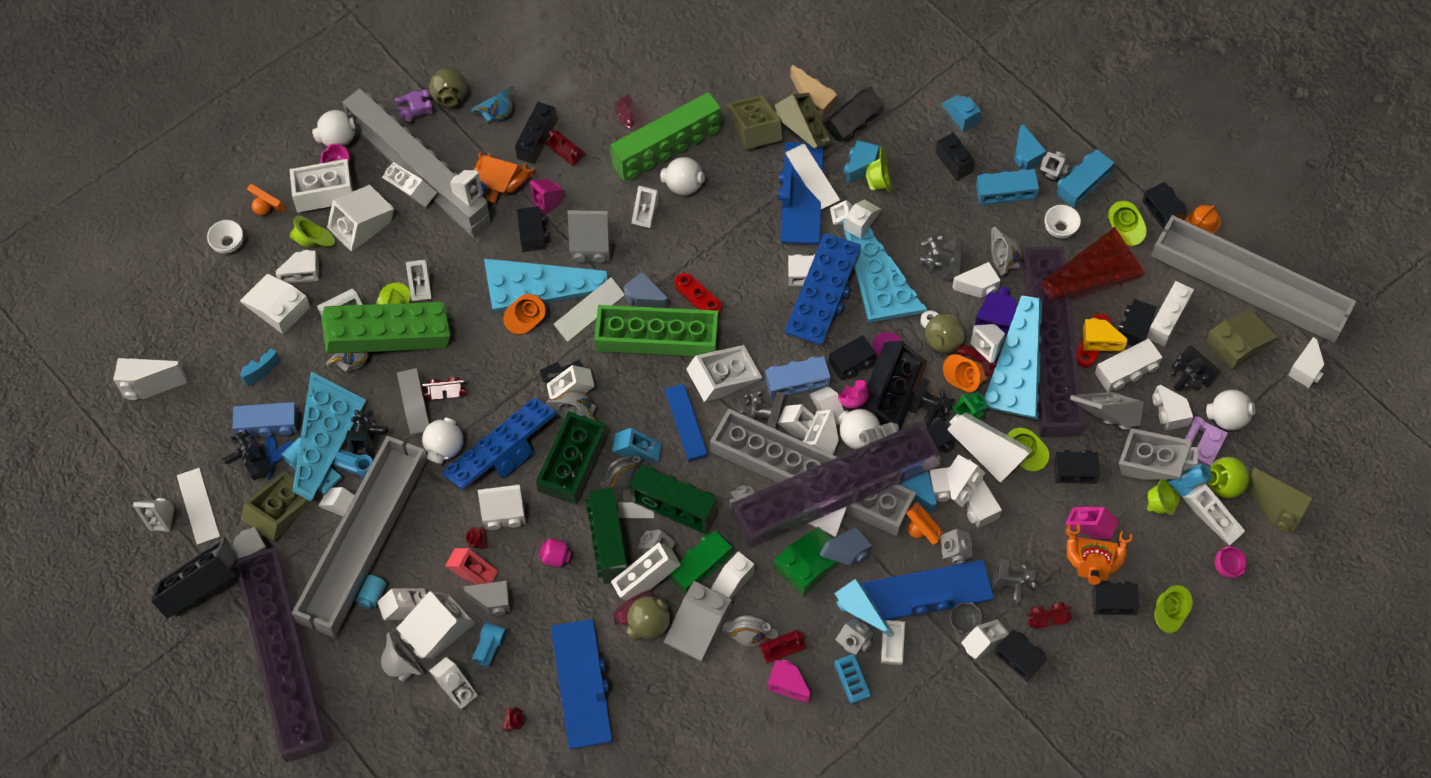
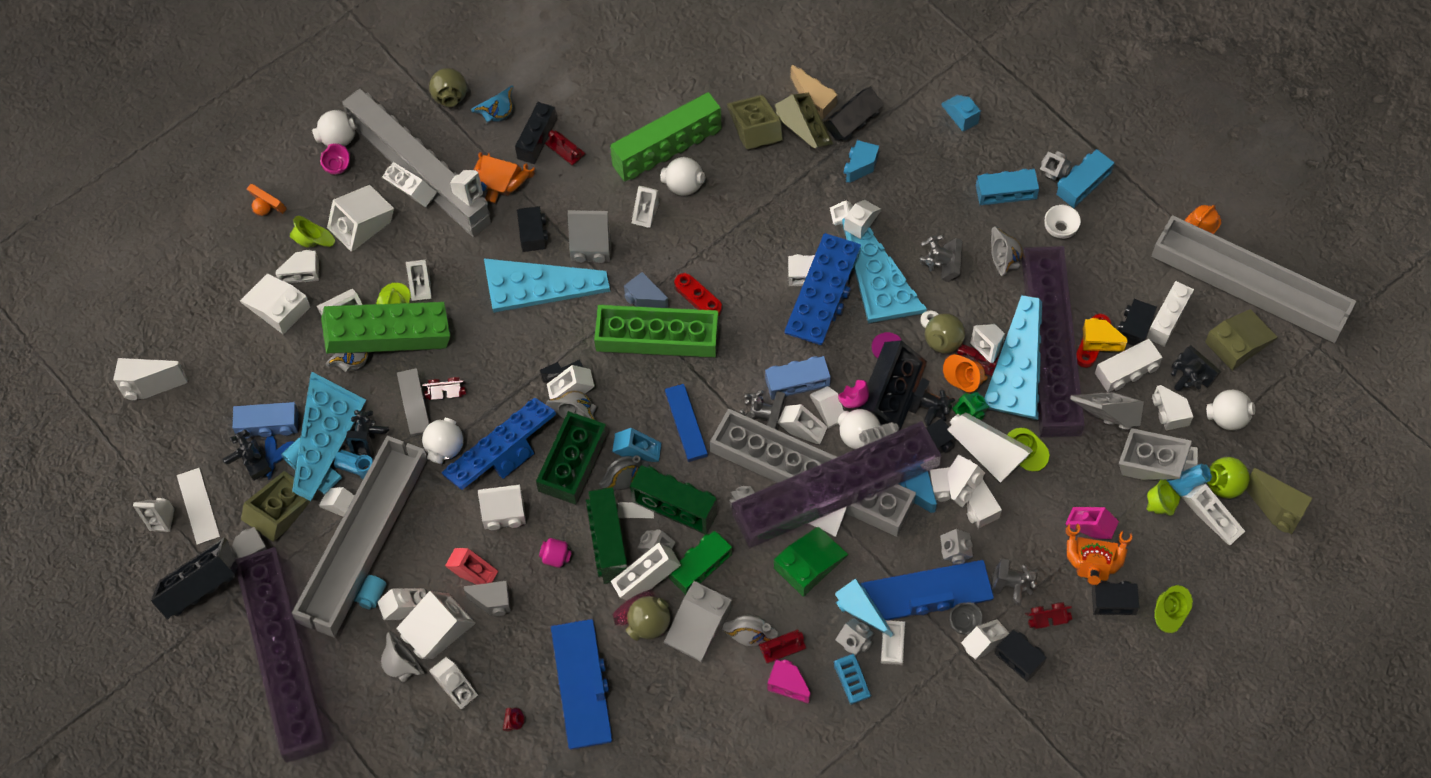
white piece [207,220,244,254] -> none
dark azure slope [240,348,281,386] -> none
white slope [290,159,353,212] -> none
medium lavender animal [395,90,433,123] -> none
dark red plate [466,527,487,550] -> none
dark azure piece [472,622,507,667] -> none
orange piece [503,294,546,334] -> none
dark pink slope [530,179,563,215] -> none
white sticker [554,277,624,342] -> none
clear pink bracket [614,94,634,129] -> none
white slope [686,345,762,402] -> none
white slope [711,551,754,599] -> none
blue bracket [778,142,823,245] -> none
white sticker [785,144,840,209] -> none
white slope [803,410,839,455] -> none
sand blue slope [820,527,872,565] -> none
black brick [828,335,876,381] -> none
lime piece [866,147,892,193] -> none
orange tile [906,502,944,545] -> none
black brick [936,132,975,181] -> none
white slope [952,262,1000,298] -> none
dark purple torso [975,287,1017,335] -> none
dark azure slope [1014,124,1046,170] -> none
clear red wing [1040,227,1145,301] -> none
black brick [1054,450,1100,484] -> none
lime piece [1108,201,1147,246] -> none
black brick [1142,182,1187,230] -> none
lavender plate [1185,416,1228,467] -> none
dark pink hair [1214,546,1247,578] -> none
white slope [1288,337,1324,388] -> none

